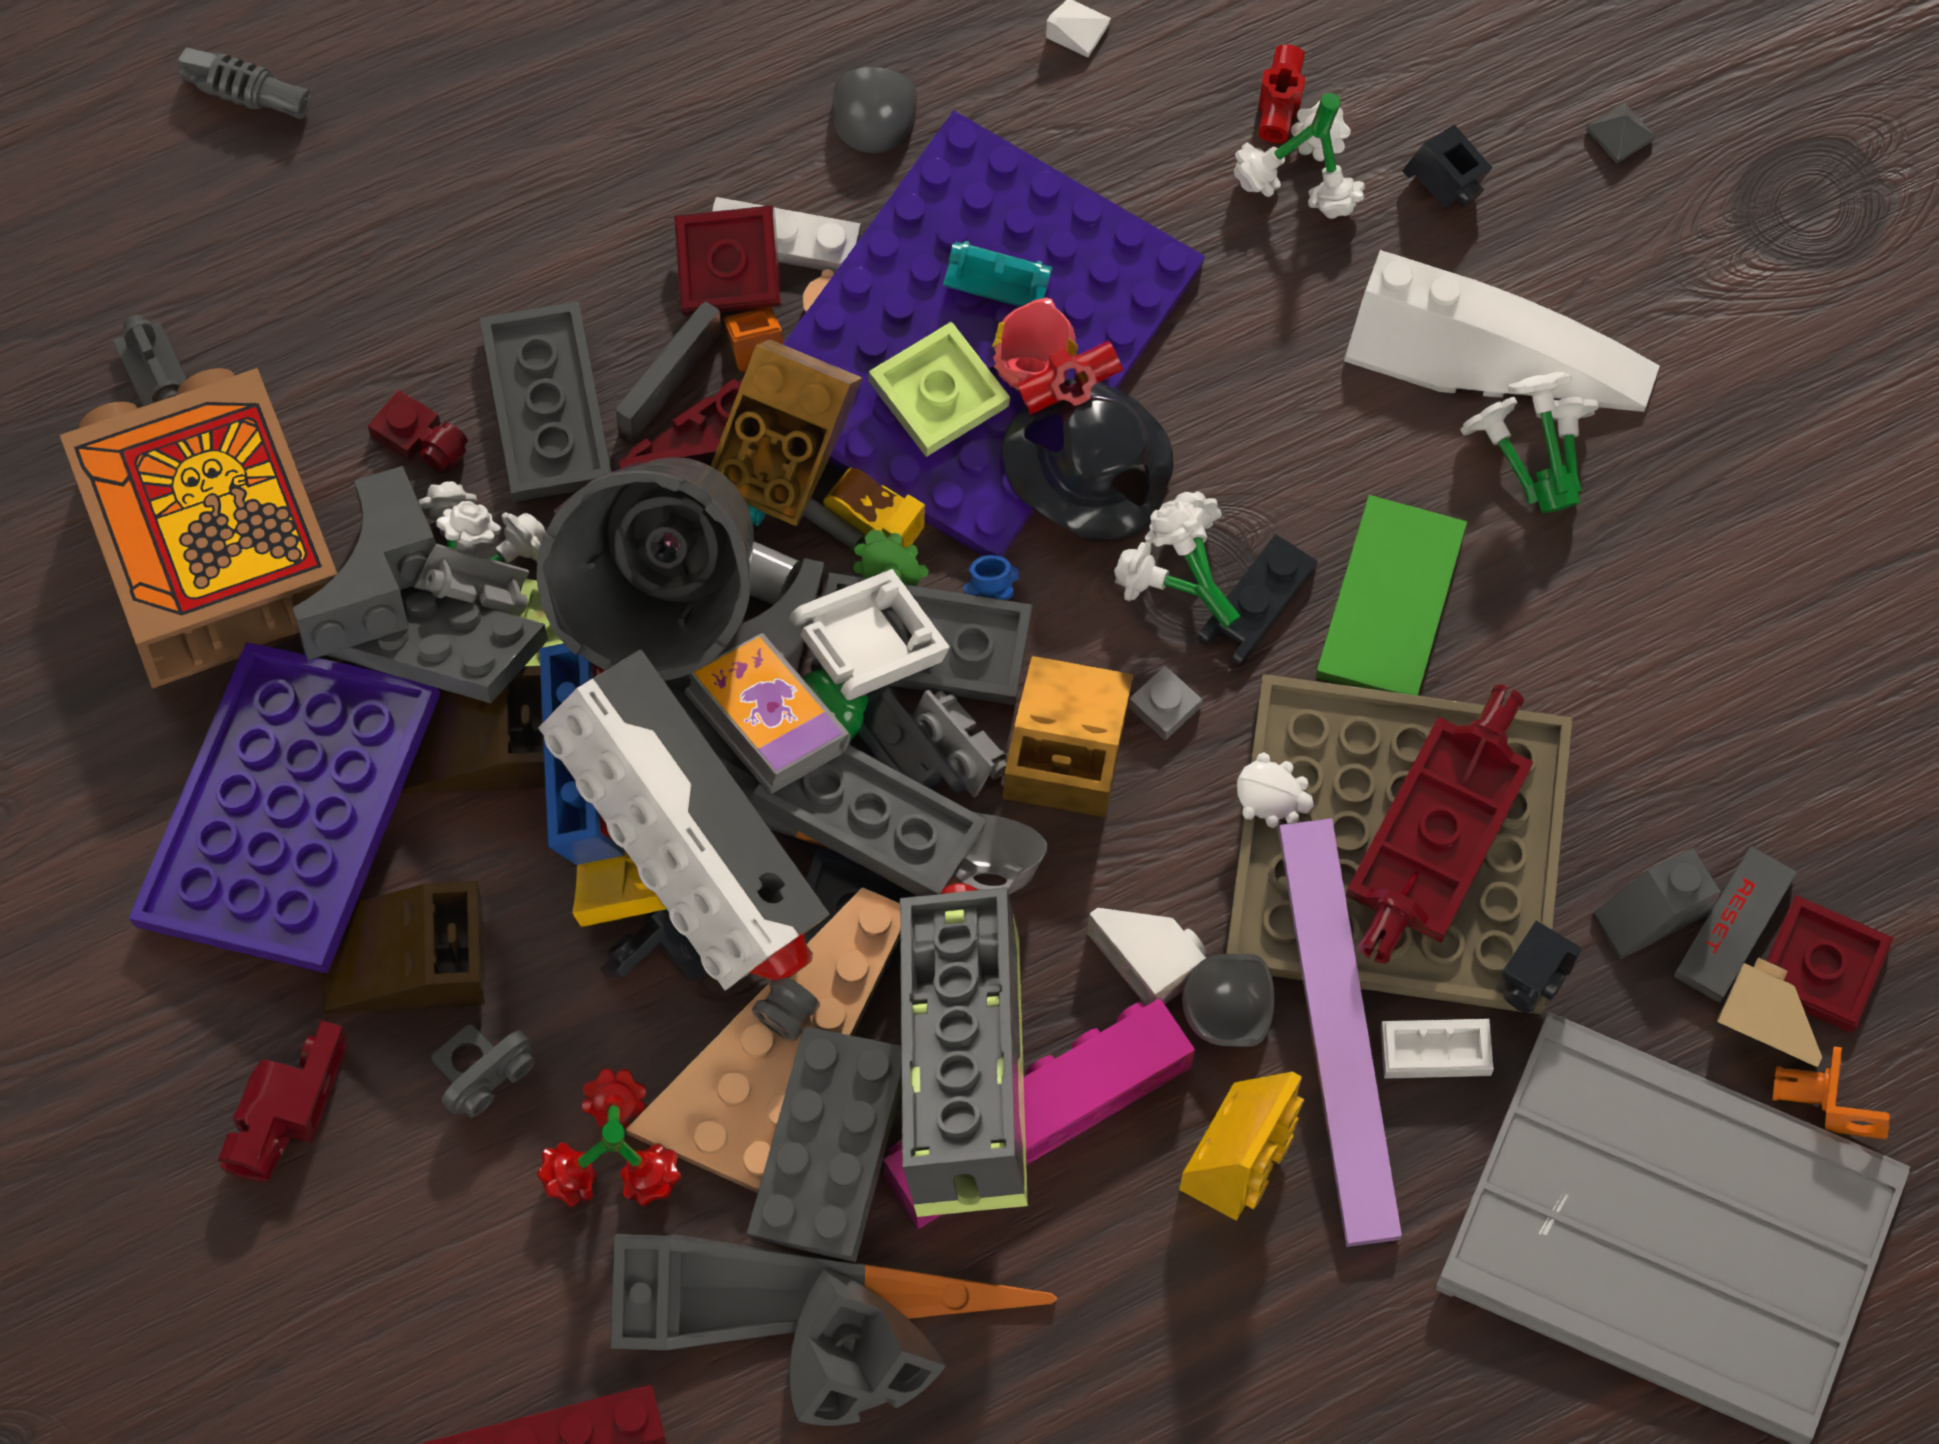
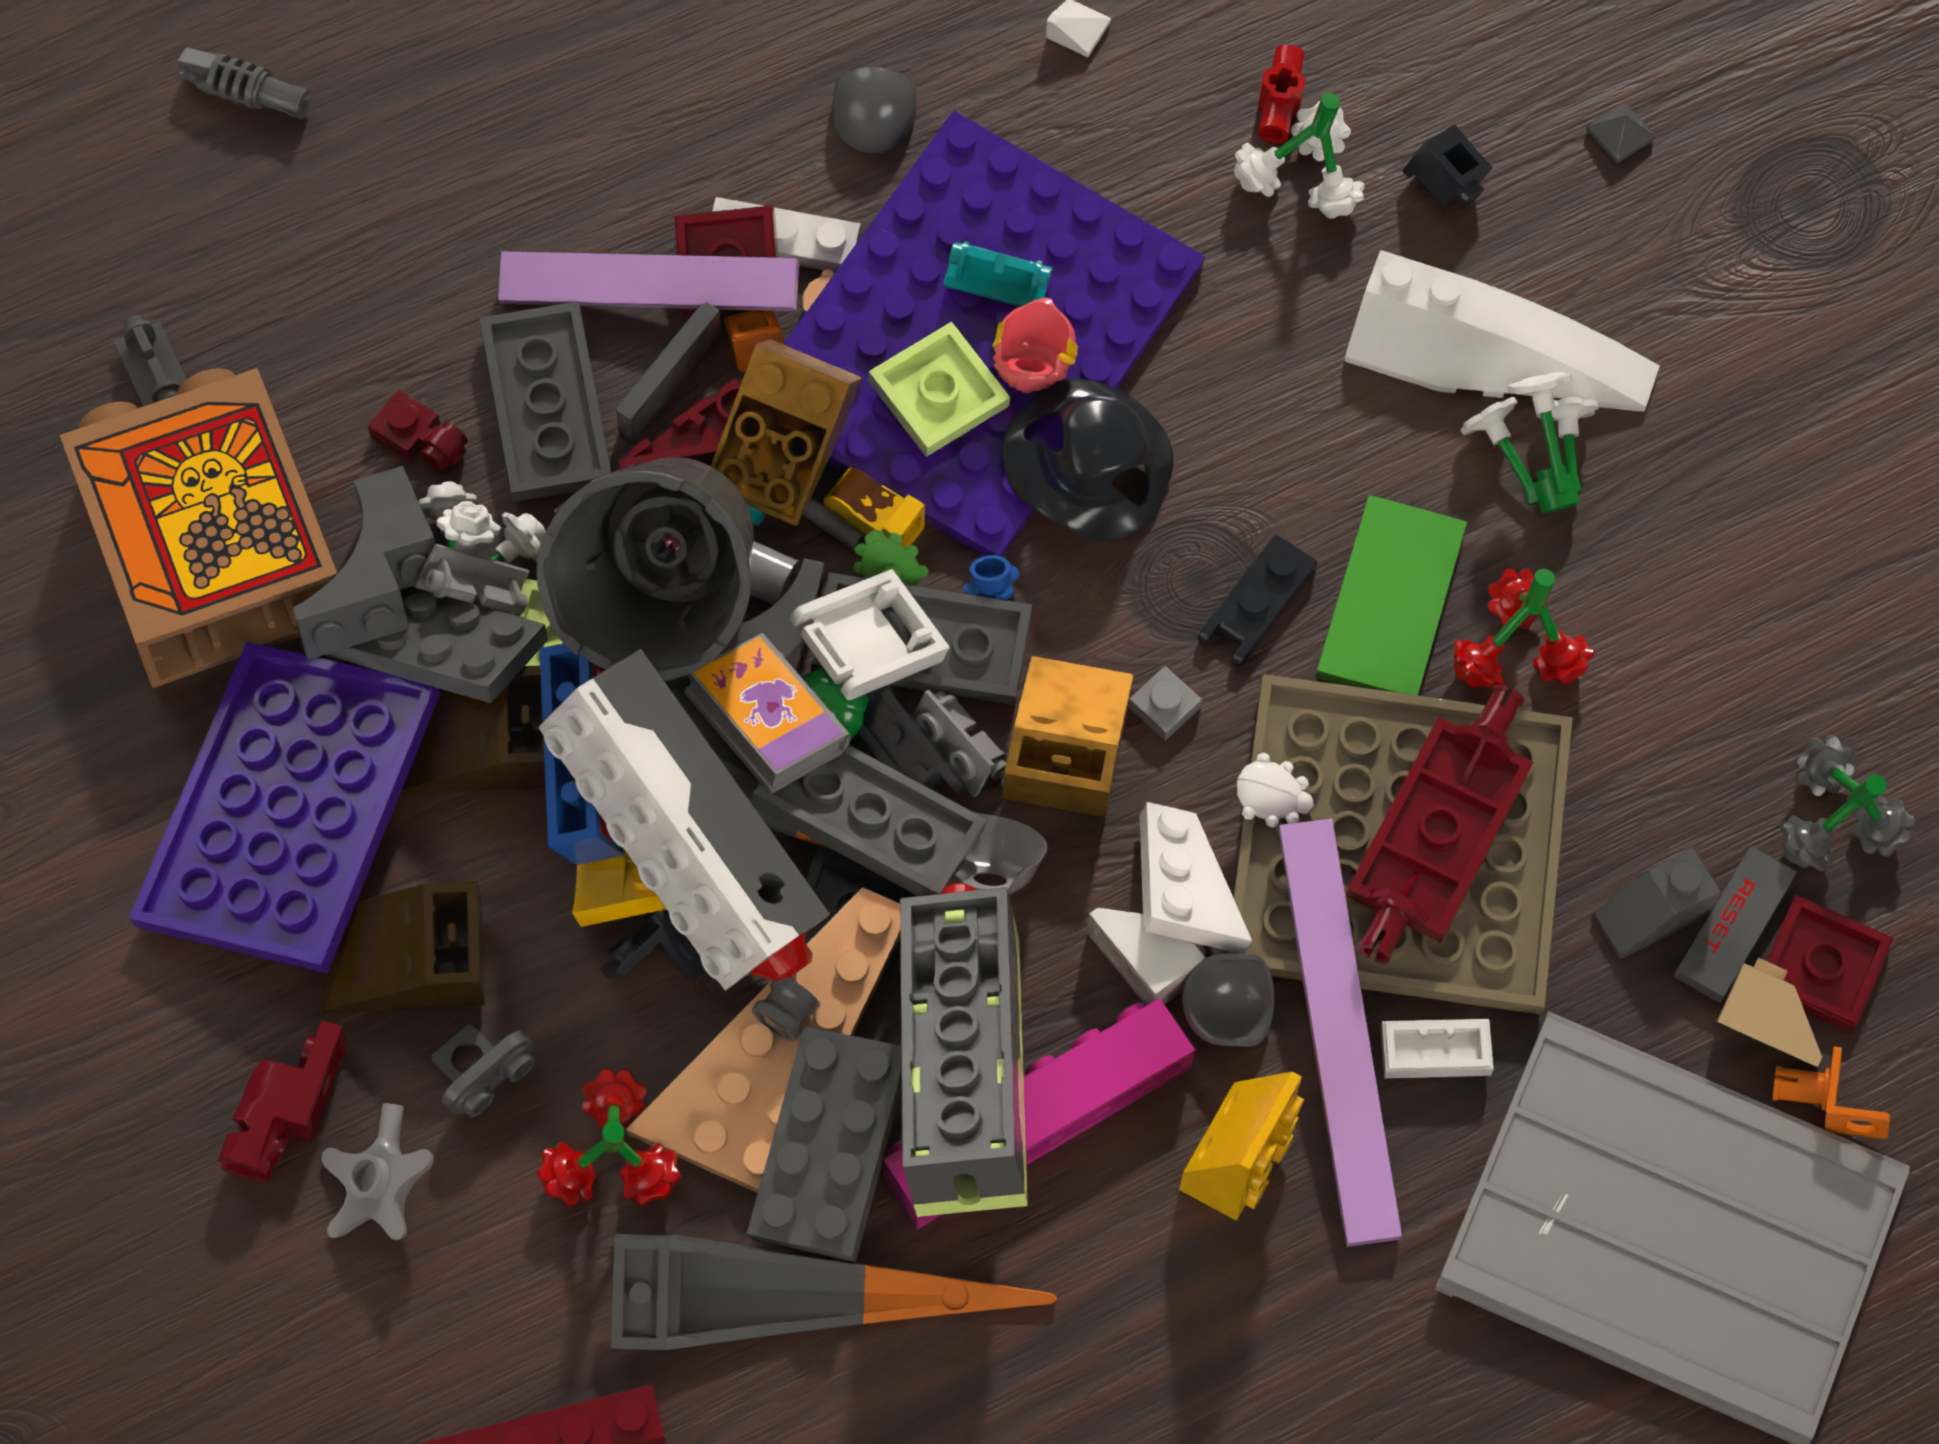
dark grey brick [790,1268,946,1426] -> none
red axle [1016,340,1123,414] -> none
white plant [1115,491,1241,629] -> none
black brick [1496,920,1582,1013] -> none
none -> light grey animal [321,1103,434,1240]
none -> lavender tile [498,251,799,311]
none -> white wing [1139,802,1252,954]
none -> red plant [1453,569,1595,688]
none -> dark grey plant [1781,734,1916,872]

